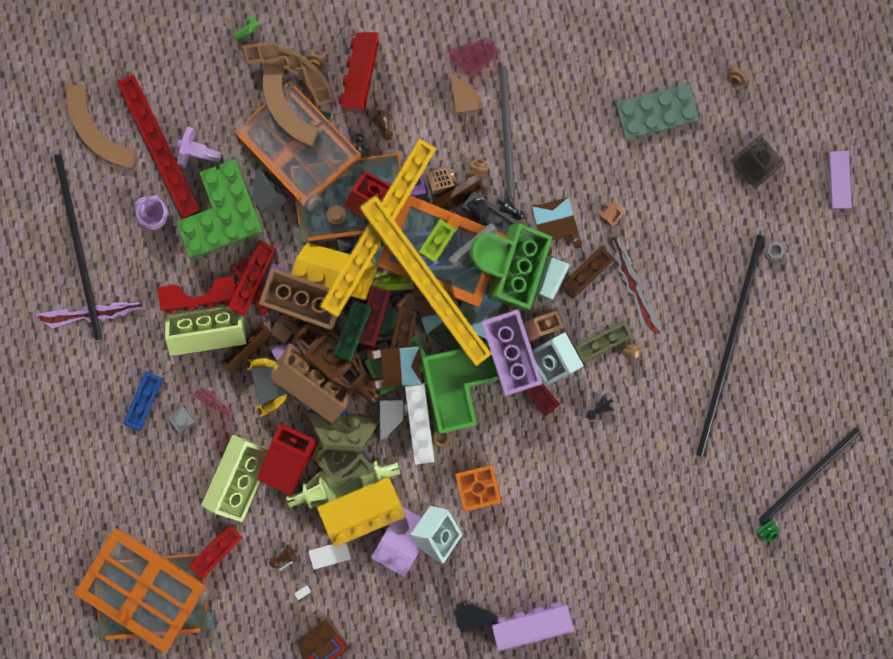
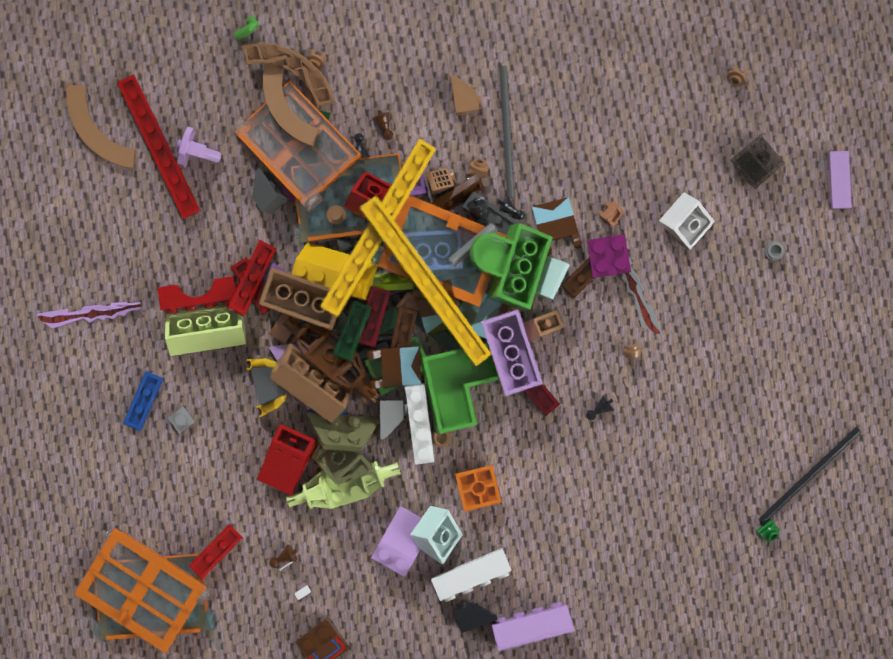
black piece [54,154,102,341] -> none
lavender hair [135,195,168,230] -> none
bright green piece [177,159,264,259] -> none
clear pink wing [193,388,233,416] -> none
yellowish green slope [201,435,268,522] -> none
reddish brown plate [221,322,273,373] -> none
white tile [309,542,351,570] -> none
yellow slope [317,477,406,547] -> none
red slope [339,32,379,114] -> none
lime plate [419,219,456,262] -> none
clear pink wing [448,37,500,78] -> none
light aqua slope [532,333,583,386] -> none
olive tile [574,321,634,363] -> none
sand green plate [615,84,699,140] -> none
black piece [696,235,765,457] -> none
none -> white brick [431,548,512,602]
none -> magenta plate [587,234,631,278]
none -> white slope [659,192,715,250]

